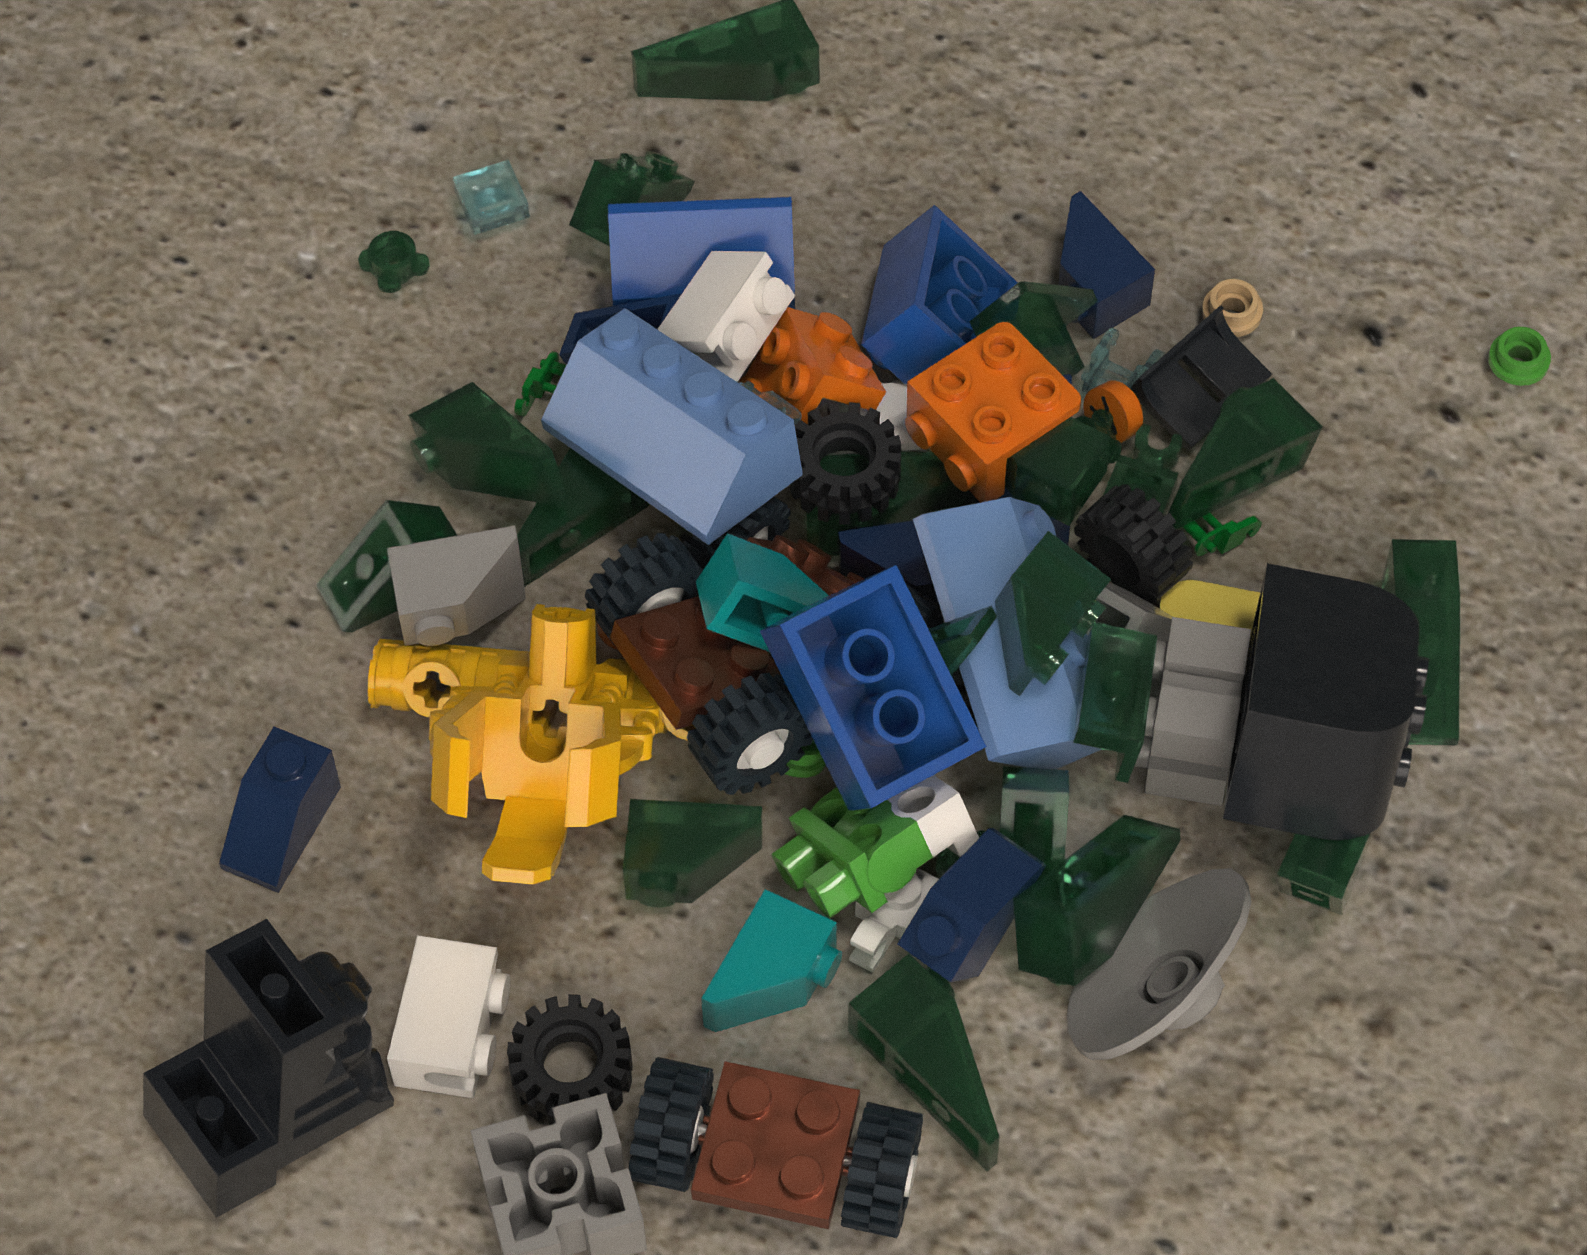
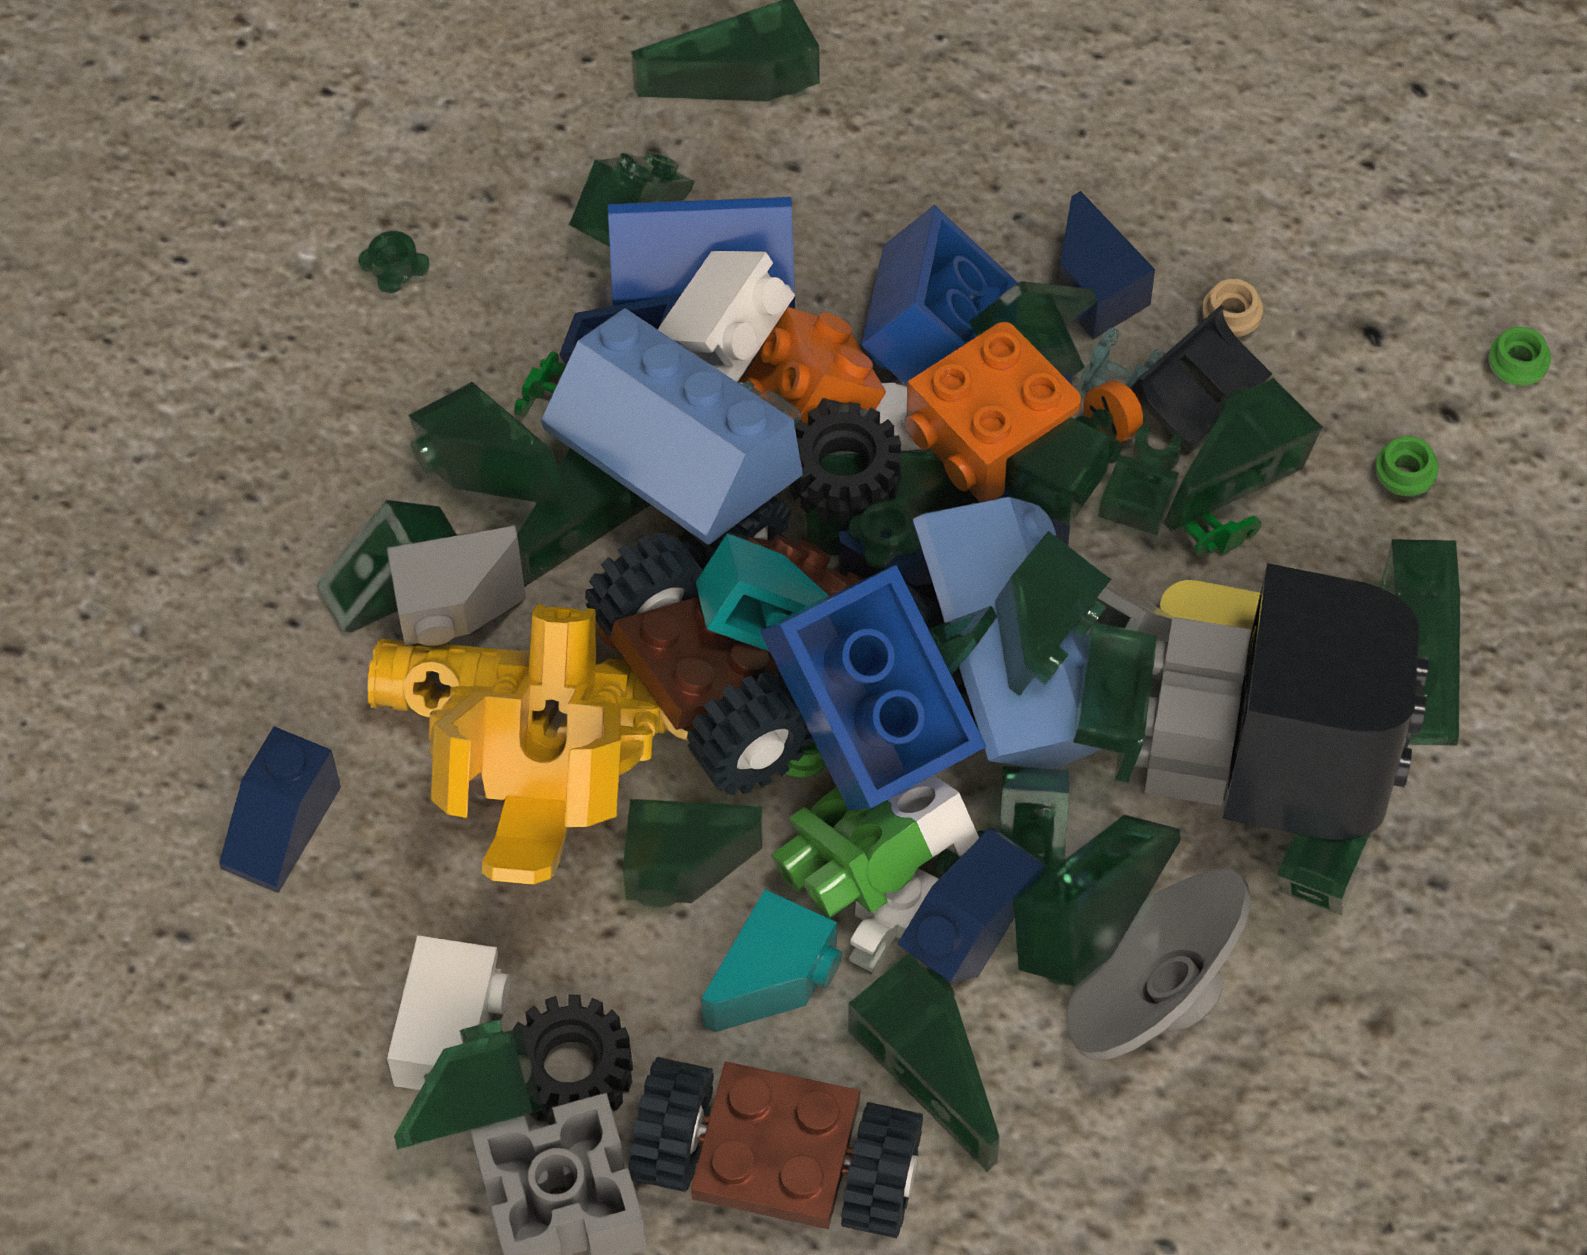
black brick [143,919,394,1218] -> none
clear light blue plate [453,159,530,235] -> none
black tyre [1074,484,1193,604] -> none
none -> clear green slope [394,1019,543,1150]
none -> clear green plate [849,501,922,568]
none -> bright green plate [1375,436,1439,496]

